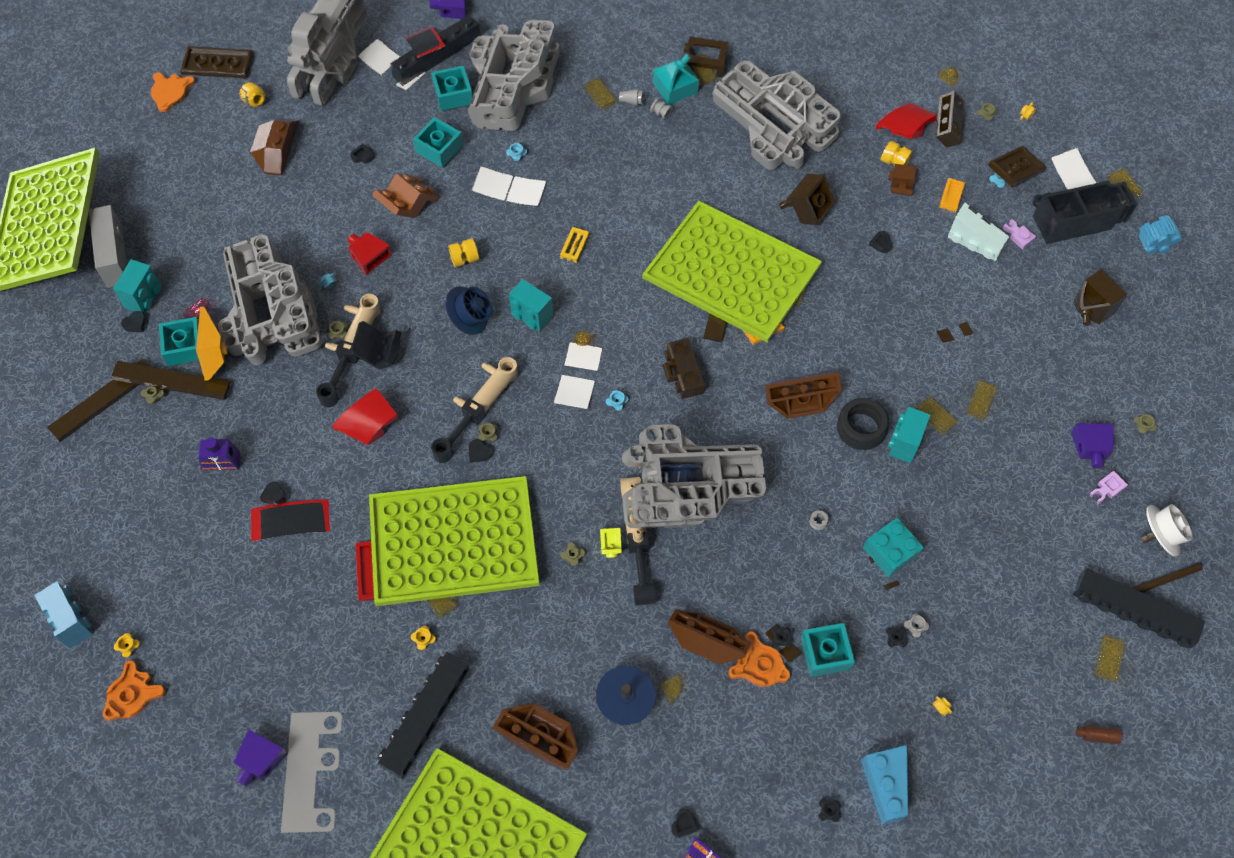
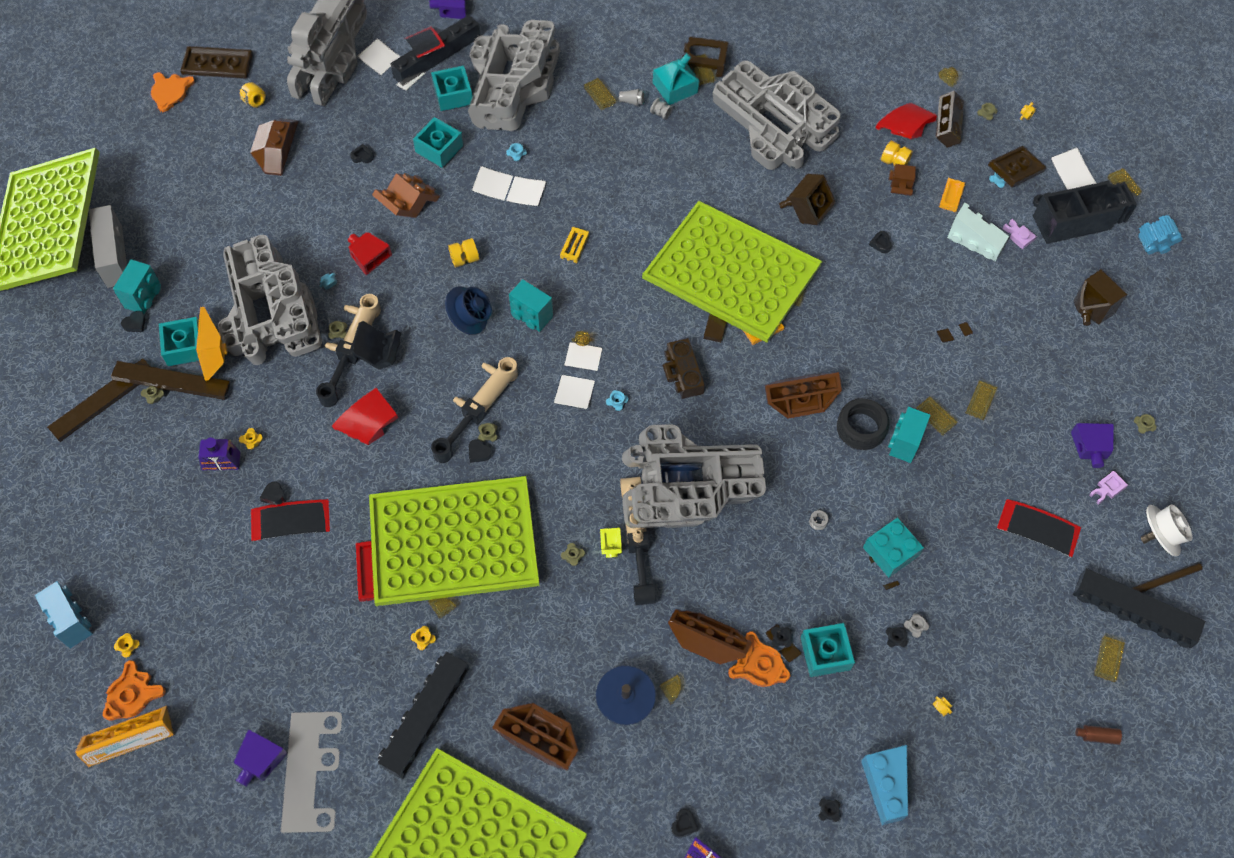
clear pink cone [183,298,210,321] -> none
none -> light orange slope [76,706,174,767]
none -> yellow plate [239,428,263,450]
none -> black sticker [997,499,1081,557]

